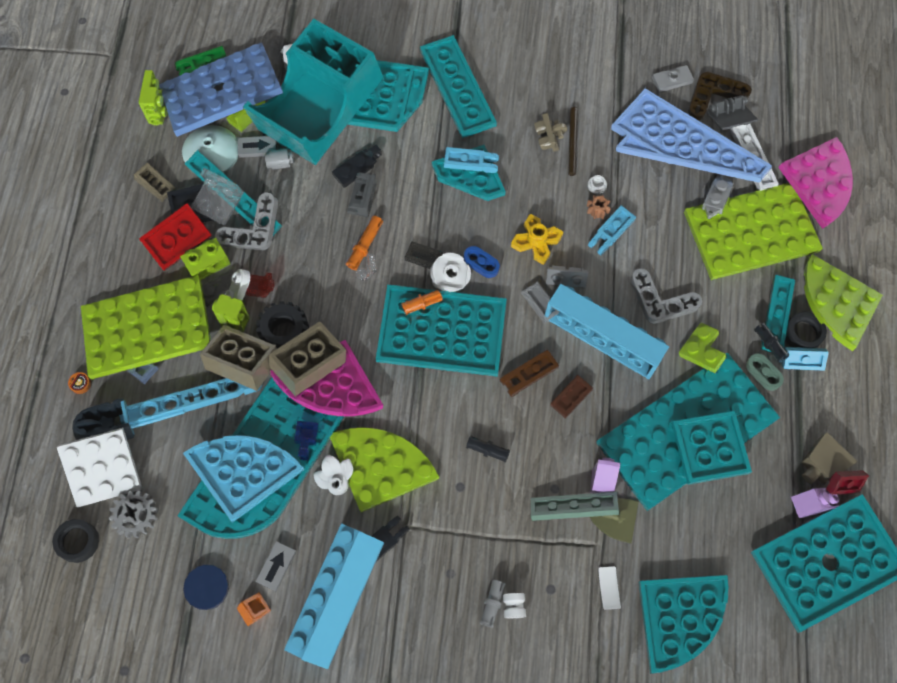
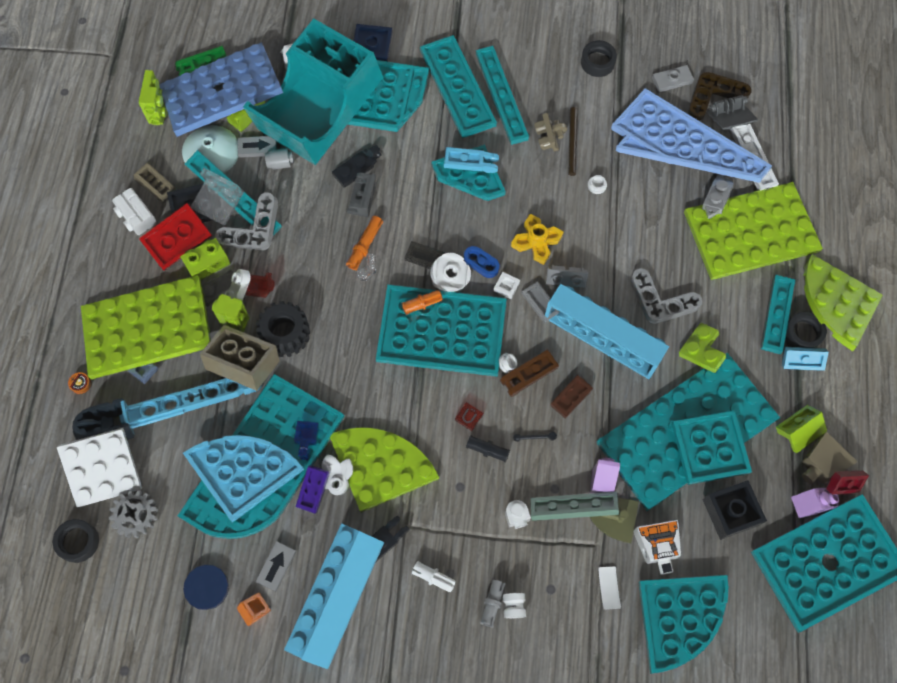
dark tan brick [269,322,346,396] -> none
dark pink plate [270,340,383,416] -> none
nougat gear [586,195,611,219] -> none
medium azure hinge [588,206,636,256] -> none
sand green plate [746,354,784,391] -> none
black pin [754,323,790,363] -> none
dark pink plate [778,137,853,229] -> none
none -> white brick [112,188,157,235]
none -> dark purple plate [295,465,330,514]
none -> dark blue plate [353,24,393,62]
none -> white axle [412,561,455,592]
none -> clear red tile [455,402,484,431]
none -> teal plate [476,46,529,145]
none -> white plate [493,272,520,299]
none -> white plate [499,353,518,374]
none -> white plate [505,500,531,529]
none -> black hinge [513,432,557,442]
none -> black tyre [581,40,617,77]
none -> torso [634,520,681,575]
none -> black brick [703,480,767,540]
none -> lime panel [776,405,827,453]

